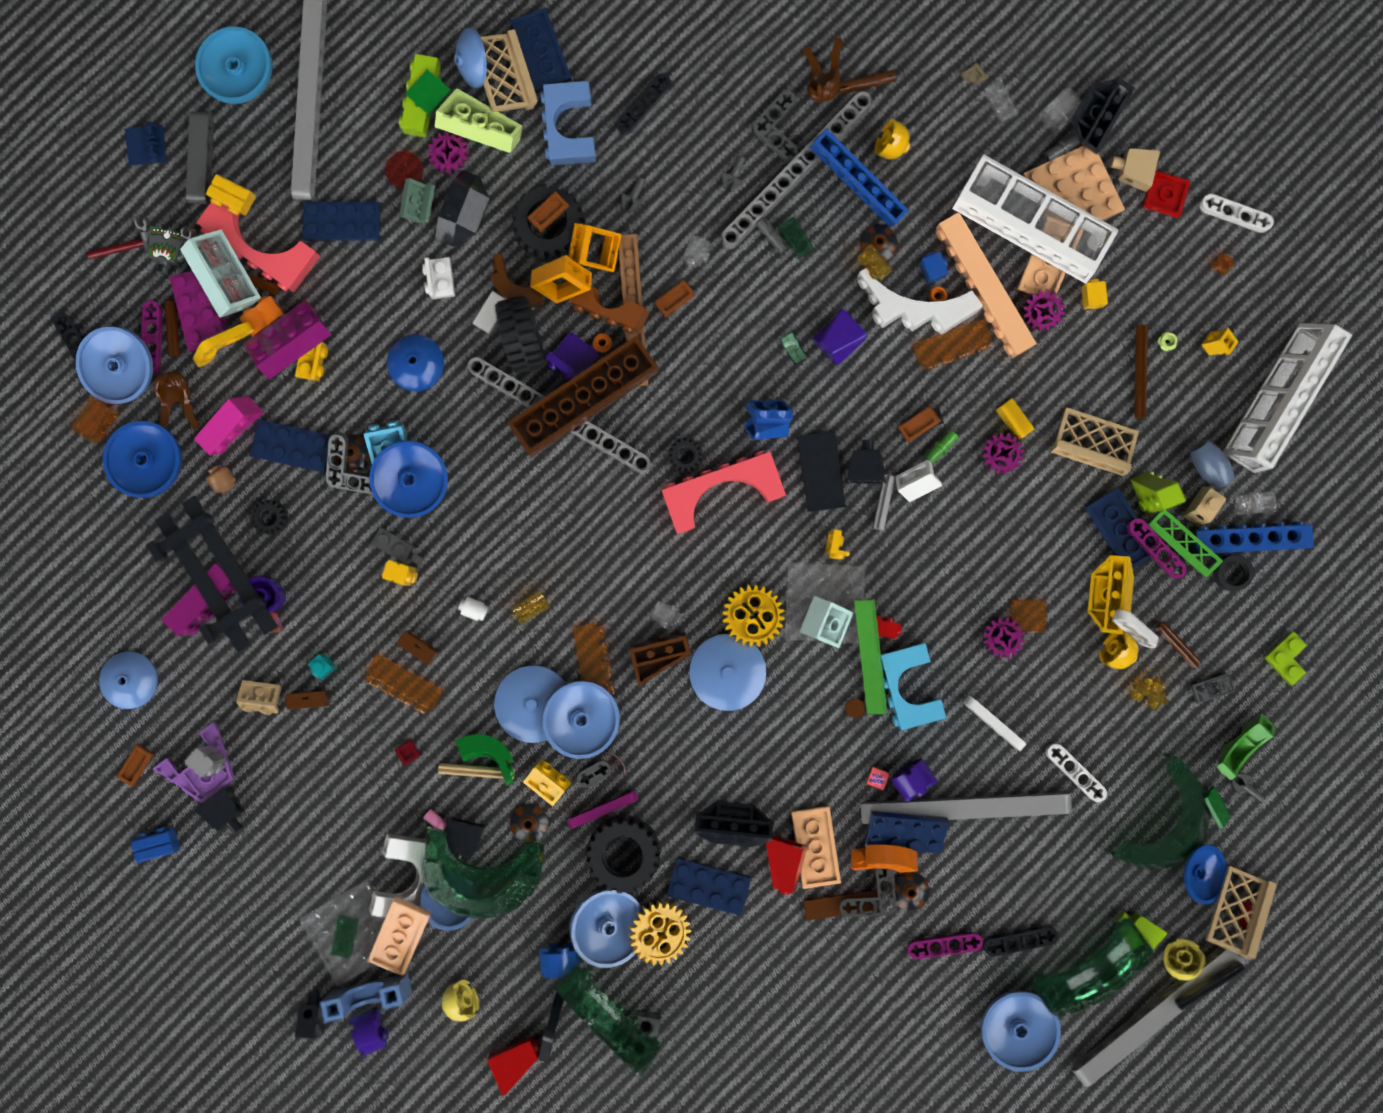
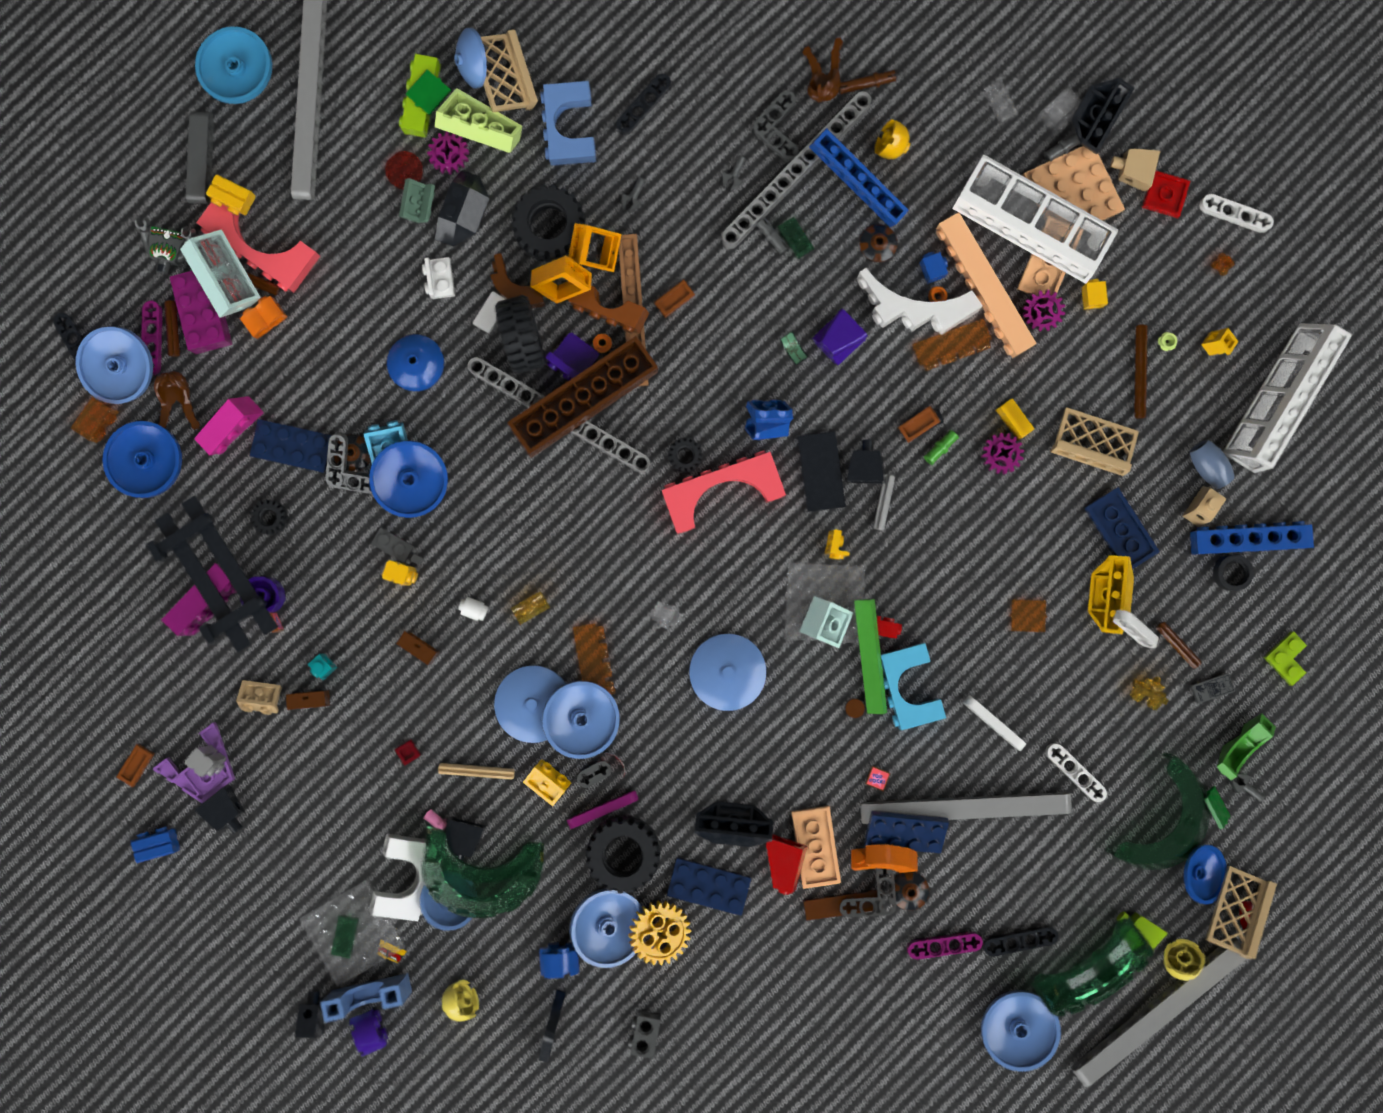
dark red bar [87,239,144,259] -> none
medium blue dish [99,651,158,709] -> none
dark blue hinge [125,121,167,166] -> none
yellow beam [193,322,254,367] -> none
medium nougat head [206,465,236,494] -> none
magenta brick [244,300,332,380] -> none
yellow bracket [295,342,328,382] -> none
dark blue plate [303,201,381,241] -> none
clear orange windscreen [365,654,444,715] -> none
light nougat tile [368,896,431,976] -> none
green arch [455,734,515,785] -> none
red slope [487,1036,541,1096] -> none
dark blue plate [510,8,572,93] -> none
dish [510,804,548,843] -> none
dark orange tile [527,191,569,233] -> none
clear green windscreen [555,965,663,1078] -> none
reddish brown wedge [629,632,690,687] -> none
clear brick [684,235,710,268] -> none
yellow gear [722,585,785,647] -> none
clear yellow hips [857,244,893,283] -> none
dark purple brick [891,758,938,802] -> none
white panel [895,460,942,502] -> none
dark tan tile [961,62,988,83] -> none
magenta gear [982,617,1025,659] -> none
yellow cylinder [1099,631,1138,669] -> none
magenta beam [1127,518,1187,579] -> none
lime wedge [1130,471,1186,514] -> none
bright green fence [1147,510,1223,578] -> none
black axle [1175,961,1246,1010] -> none
clear brick [1235,491,1277,516] -> none

